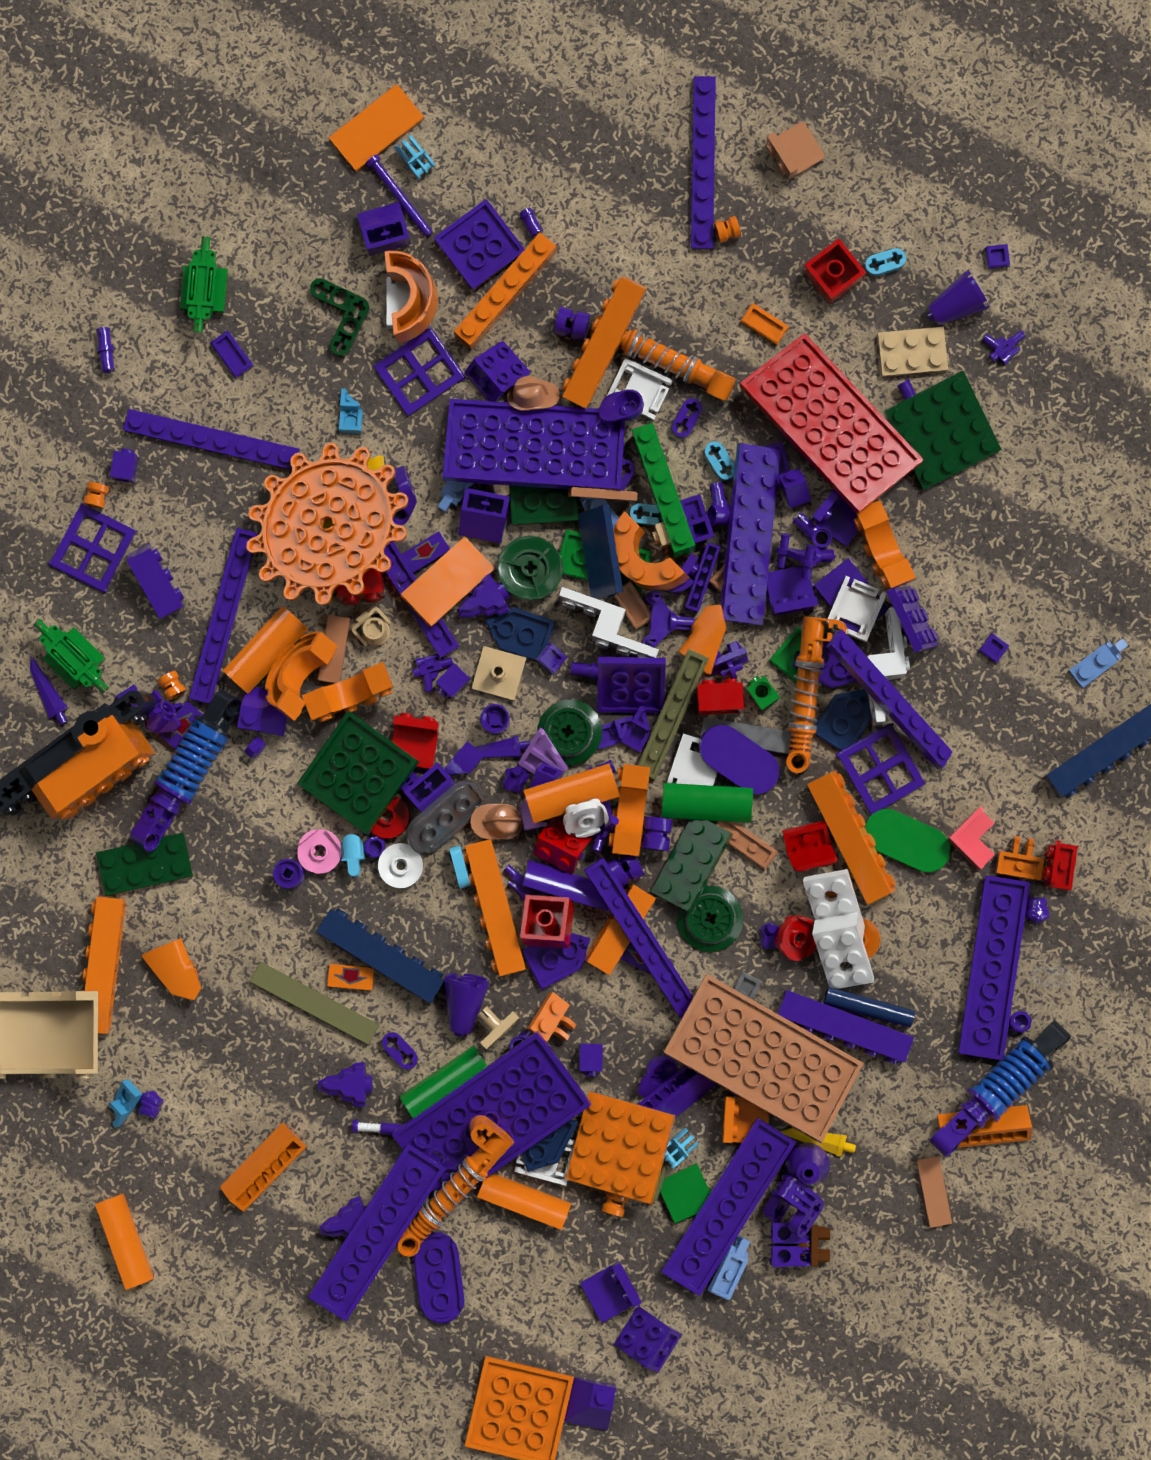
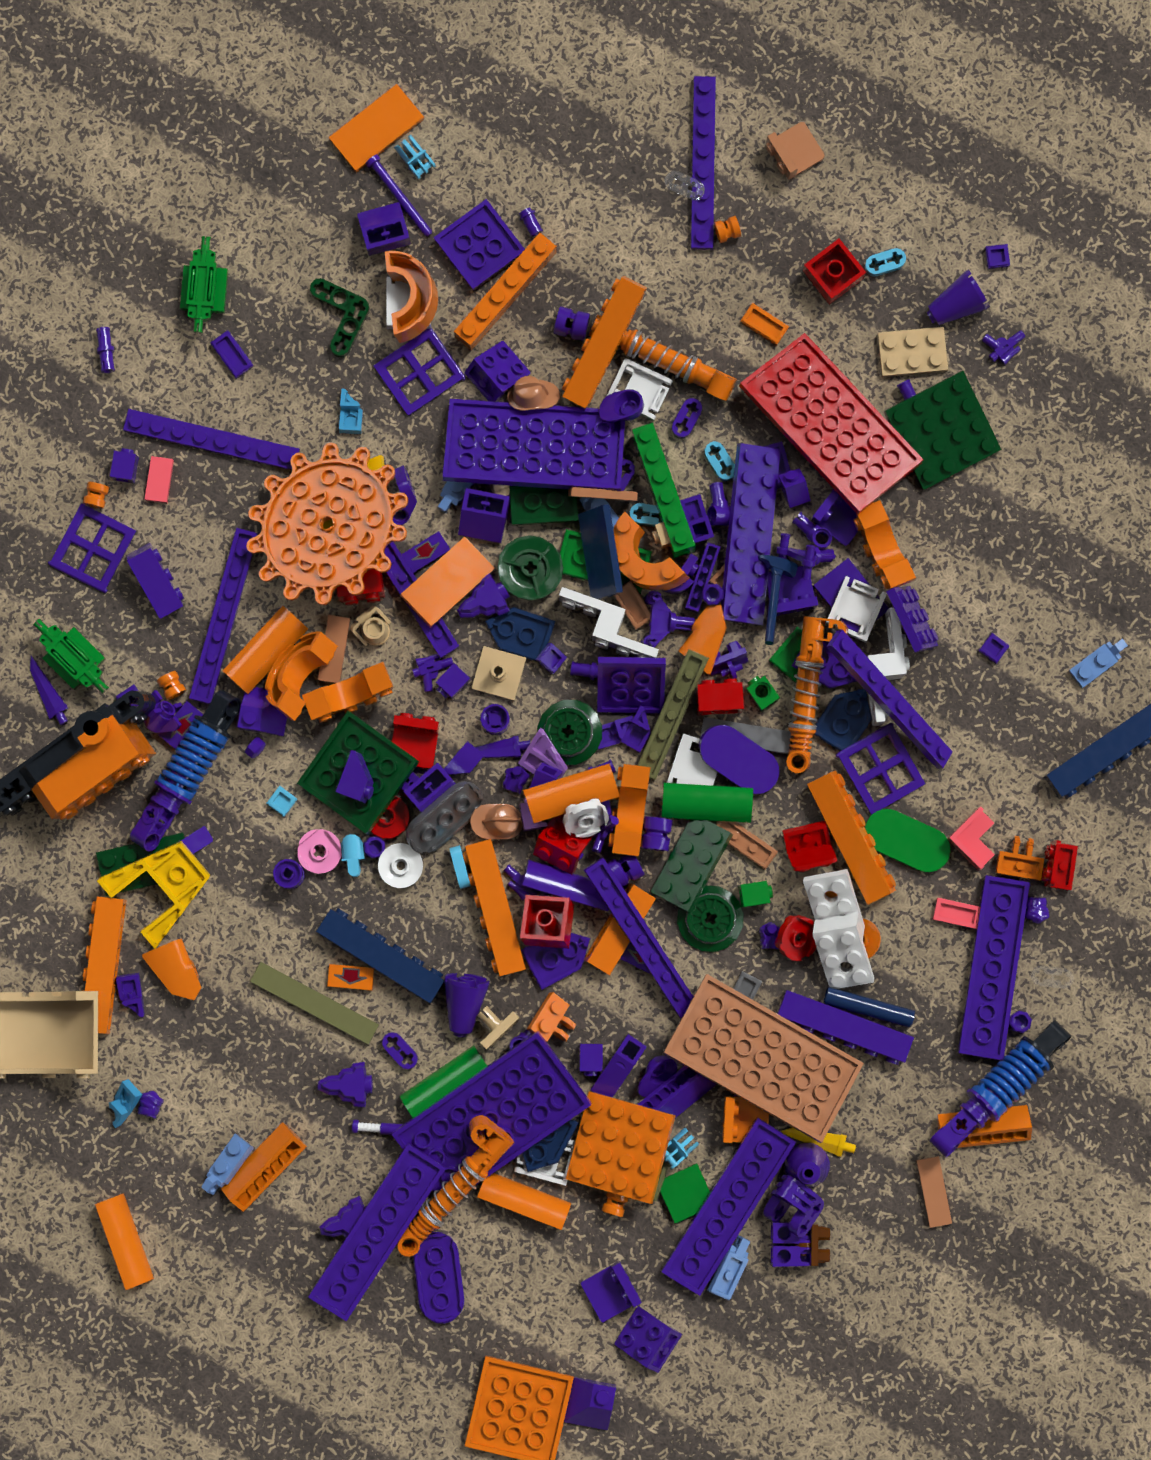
none -> yellow wing [97,841,210,949]
none -> dark purple slope [116,973,145,1017]
none -> coral tile [145,456,174,503]
none -> dark purple sticker [179,826,213,854]
none -> medium blue hinge [201,1134,254,1195]
none -> medium azure tile [266,786,298,817]
none -> dark purple slope [336,750,374,803]
none -> dark purple slope [591,1034,647,1097]
none -> clear beam [665,171,705,200]
none -> dark purple tile [702,584,724,605]
none -> green brick [738,881,773,908]
none -> dark blue piece [758,555,798,645]
none -> coral tile [932,898,980,929]

